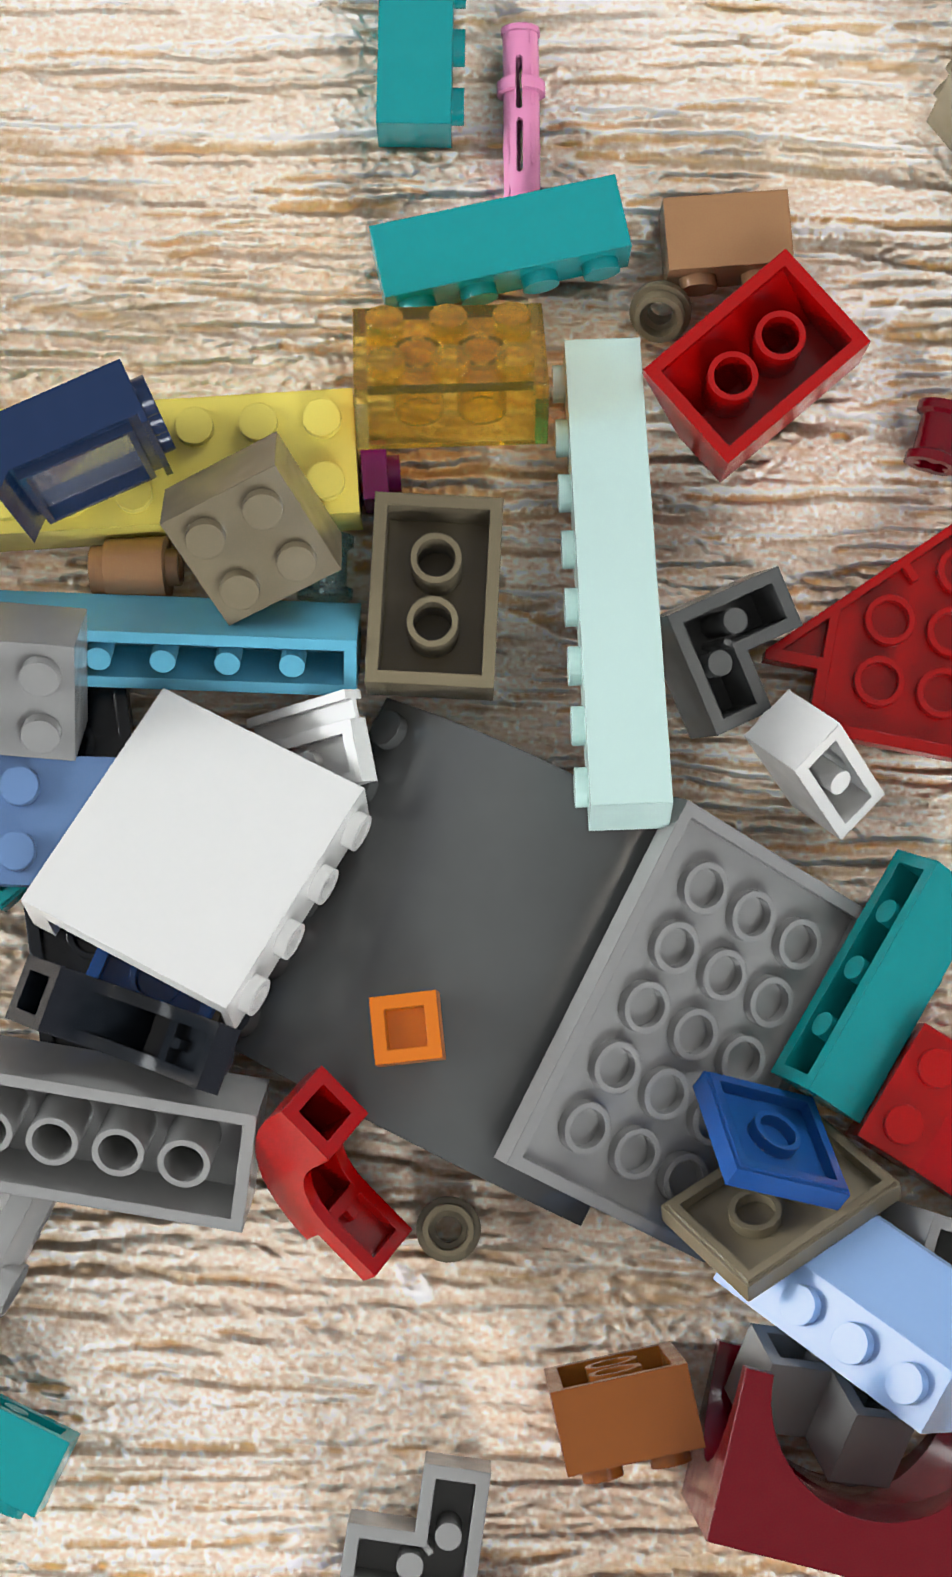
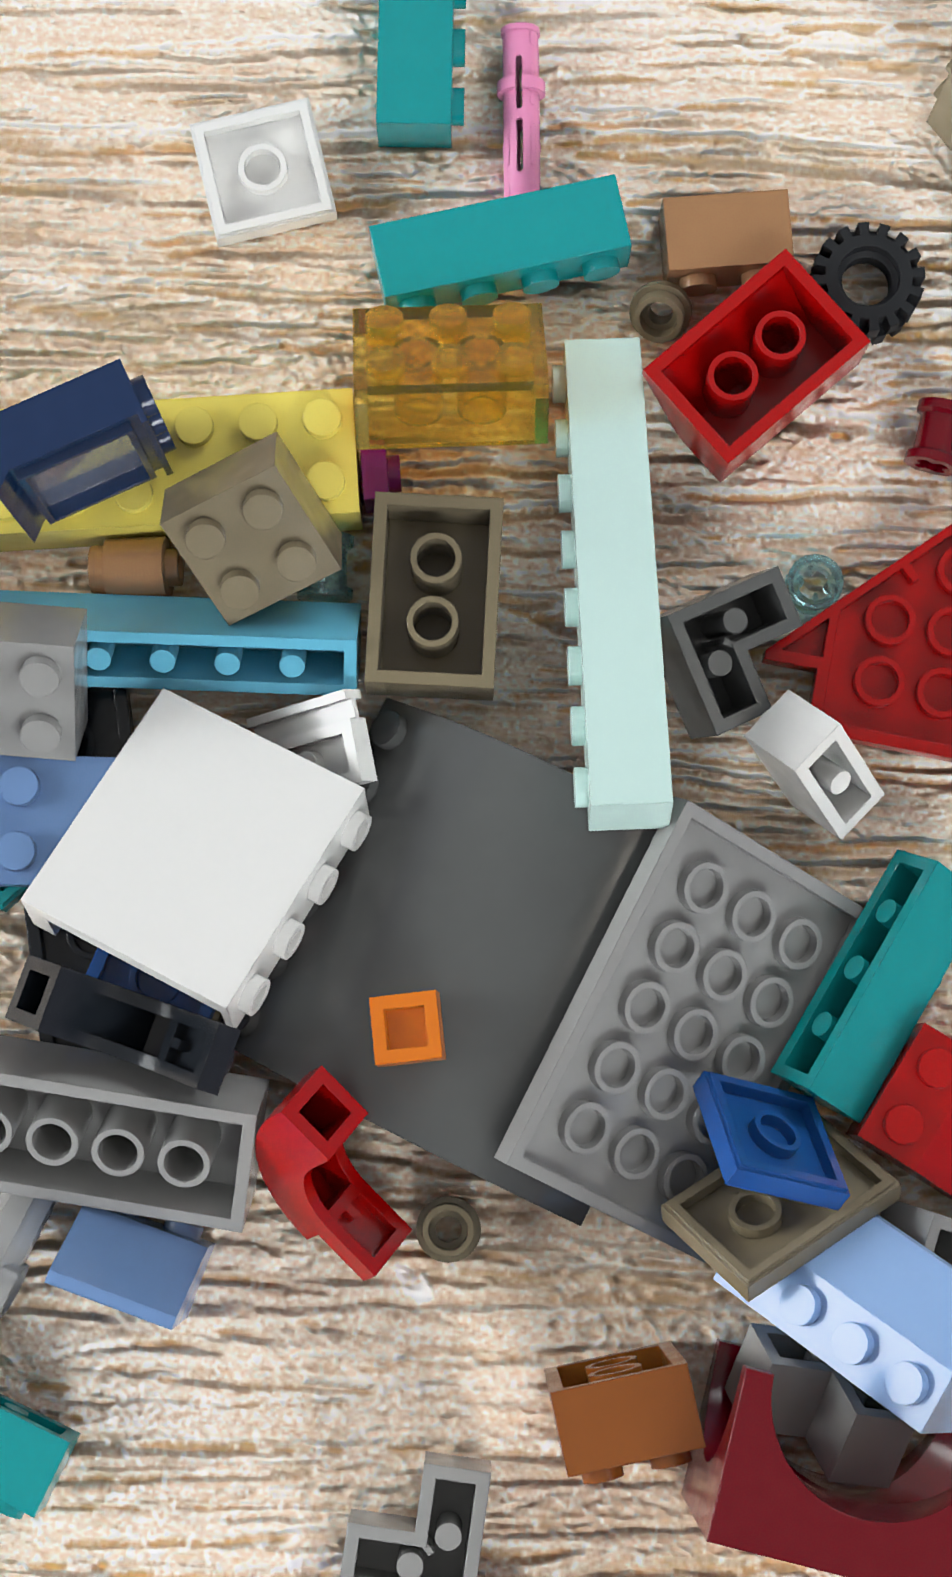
none -> medium blue slope [44,1206,215,1330]
none -> white tile [189,97,338,247]
none -> clear light blue bush [785,554,844,616]
none -> black tyre [810,222,926,345]

